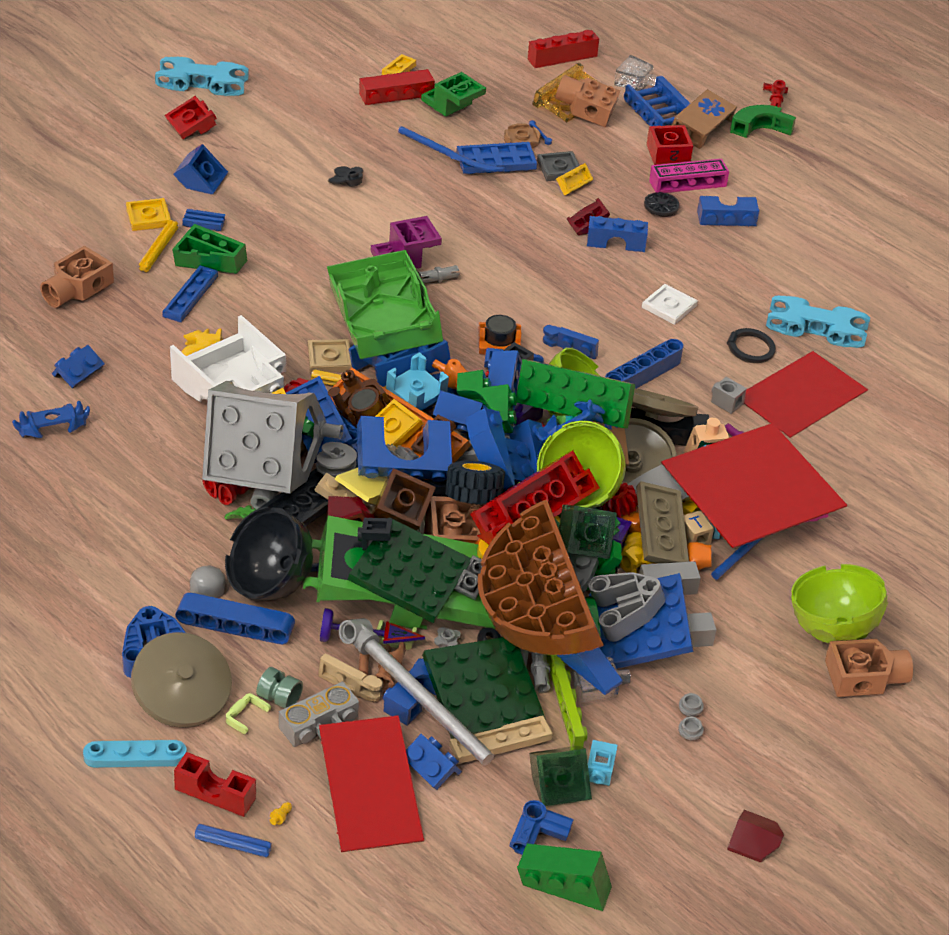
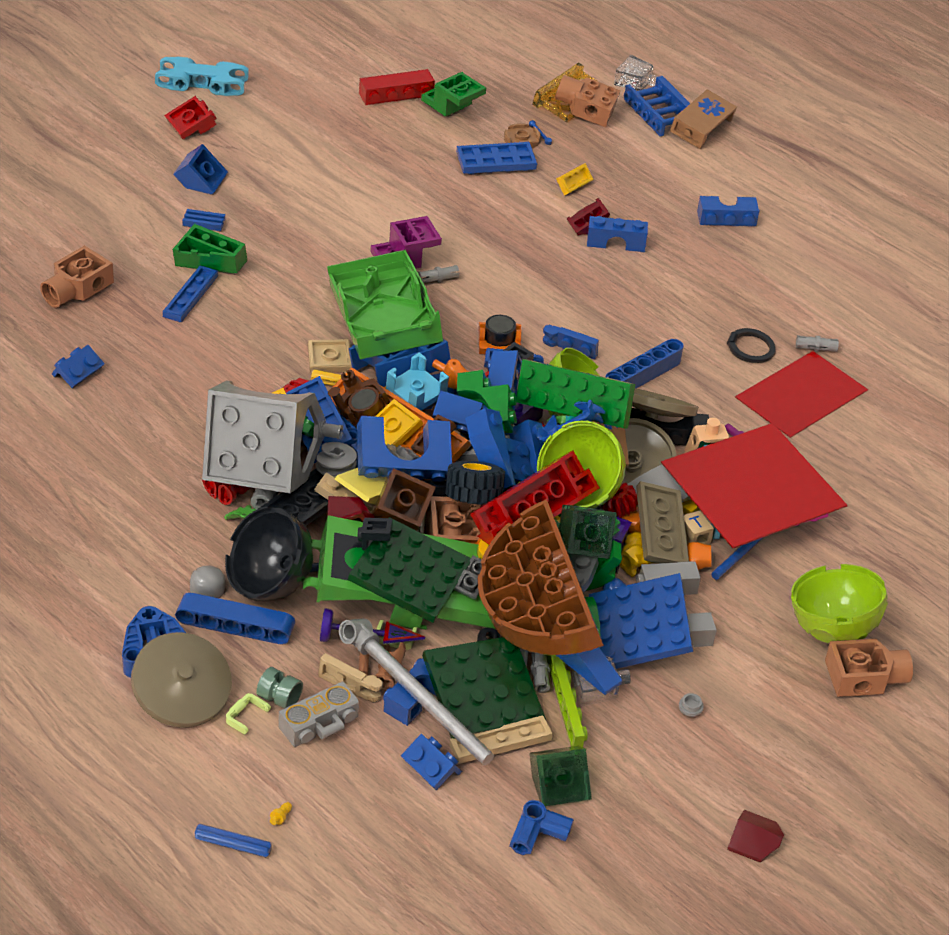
blue piece [12,401,90,438] -> none
medium azure plate [83,740,187,768] -> none
yellow tile [126,198,171,231] -> none
yellow axle [139,220,178,272] -> none
white panel [170,315,286,402] -> none
red arch [174,752,256,817] -> none
yellow animal [182,328,223,356] -> none
red piece [319,715,424,852] -> none
black plate [328,166,363,186] -> none
yellow plate [382,54,416,75] -> none
blue piece [398,126,505,172] -> none
light grey plate [434,627,461,648] -> none
green wedge [517,843,612,912] -> none
red brick [528,30,599,68] -> none
dark grey tile [537,151,580,181] -> none
medium azure window [585,740,618,786] -> none
light grey connector [589,572,665,642] -> none
white tile [642,284,698,325] -> none
black wheel [644,192,680,216] -> none
red brick [646,125,693,165] -> none
dark pink brick [649,158,729,193] -> none
light grey plate [678,716,703,740] -> none
light grey brick [711,377,747,414] -> none
green arch [730,105,796,138] -> none
red pin [762,79,788,108] -> none
medium azure piece [766,295,870,348] -> none
none -> light grey pin [796,335,839,352]

